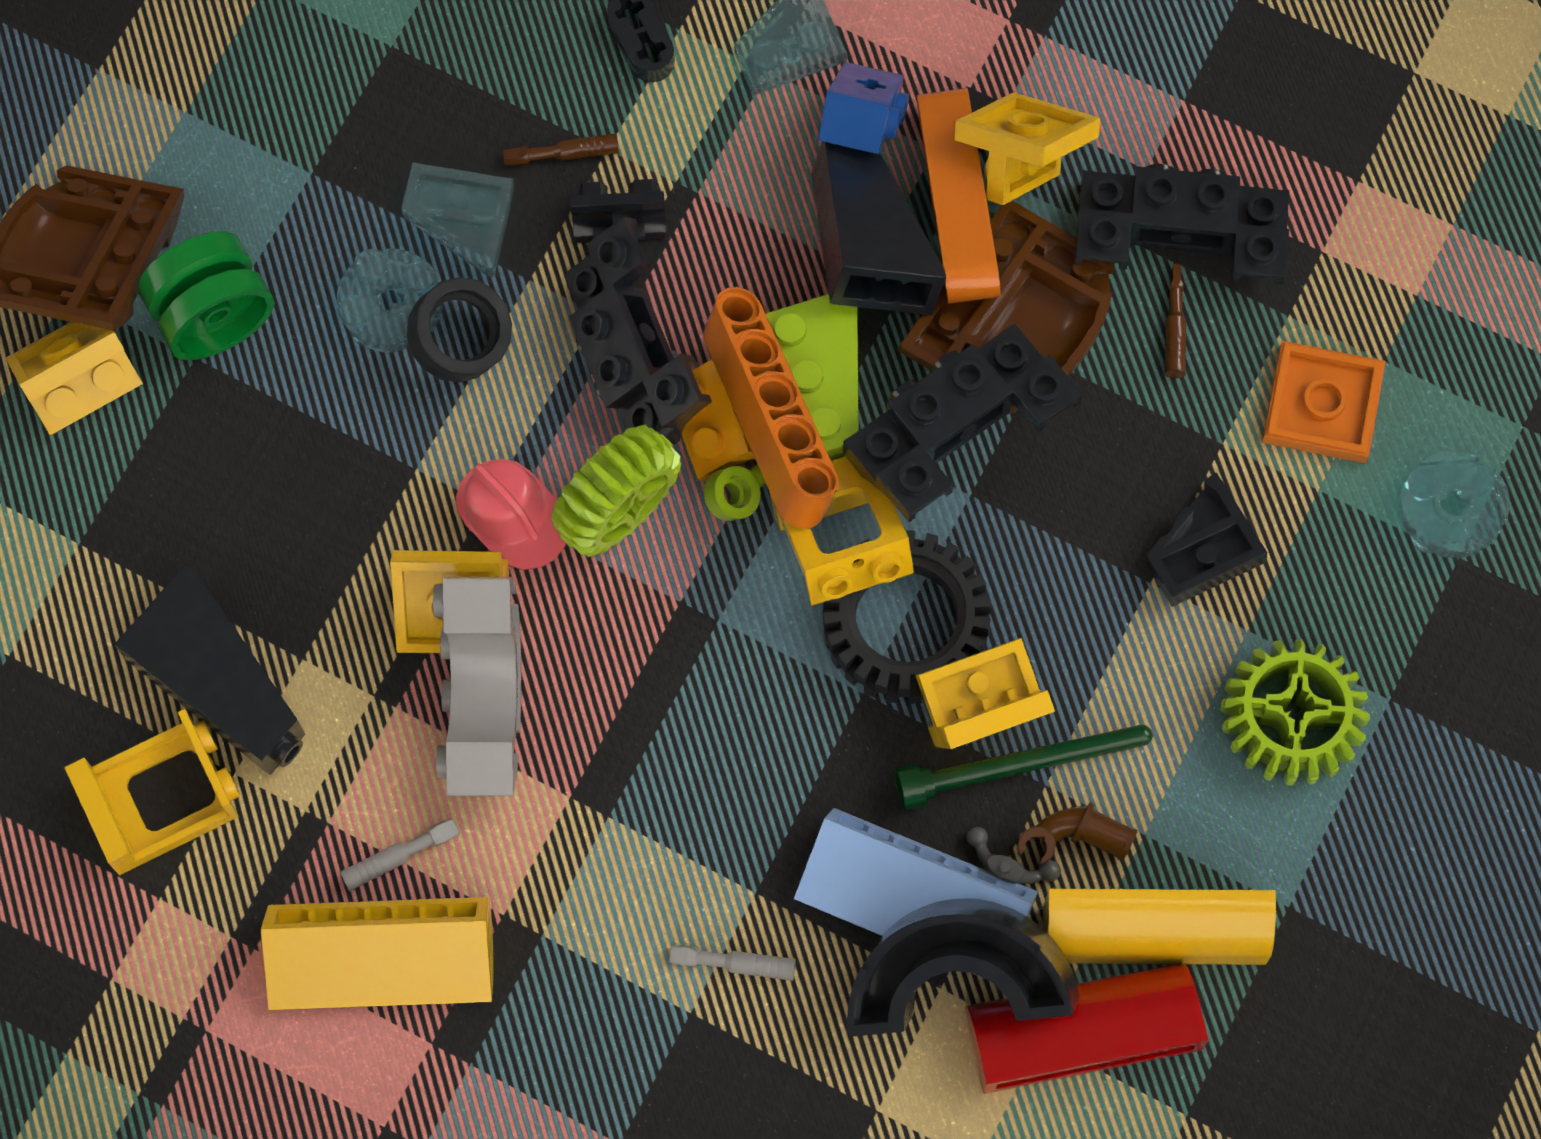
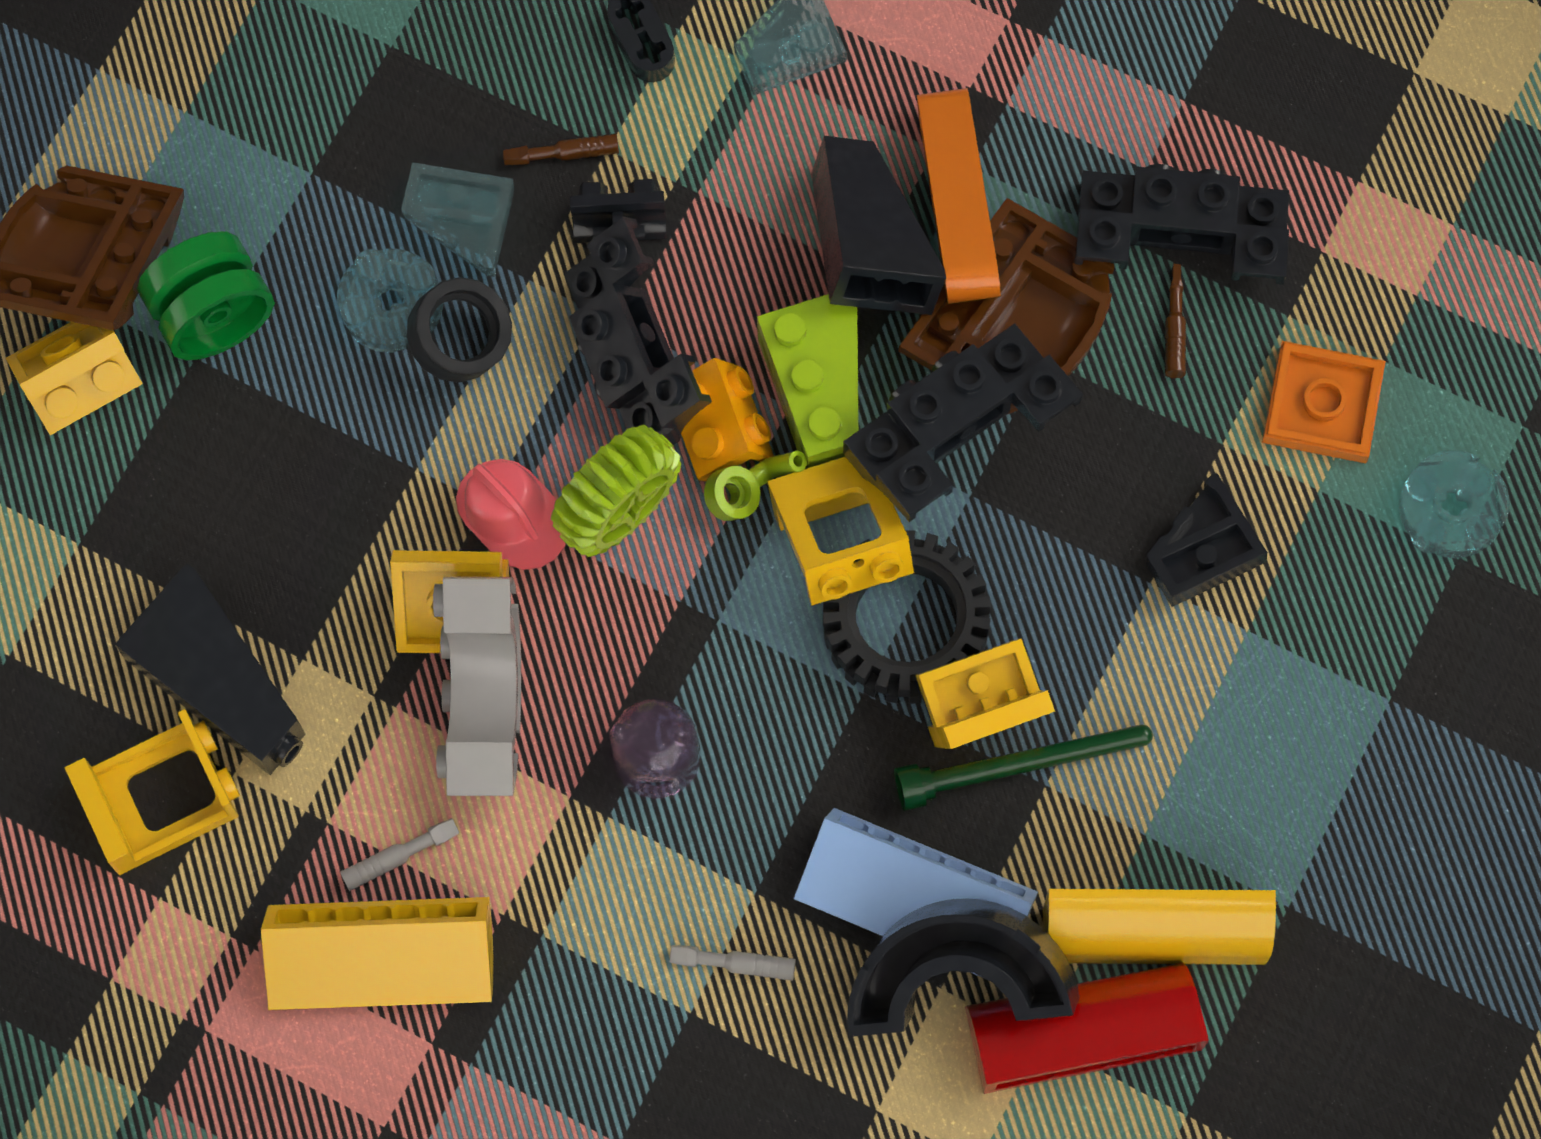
orange beam [703,287,839,529] -> none
blue brick [818,62,909,154] -> none
yellow bracket [954,92,1101,205] -> none
dark grey piece [966,826,1061,884] -> none
reddish brown piece [1016,802,1138,866] -> none
lime gear [1220,638,1370,786] -> none
none -> clear purple piece [610,698,701,799]

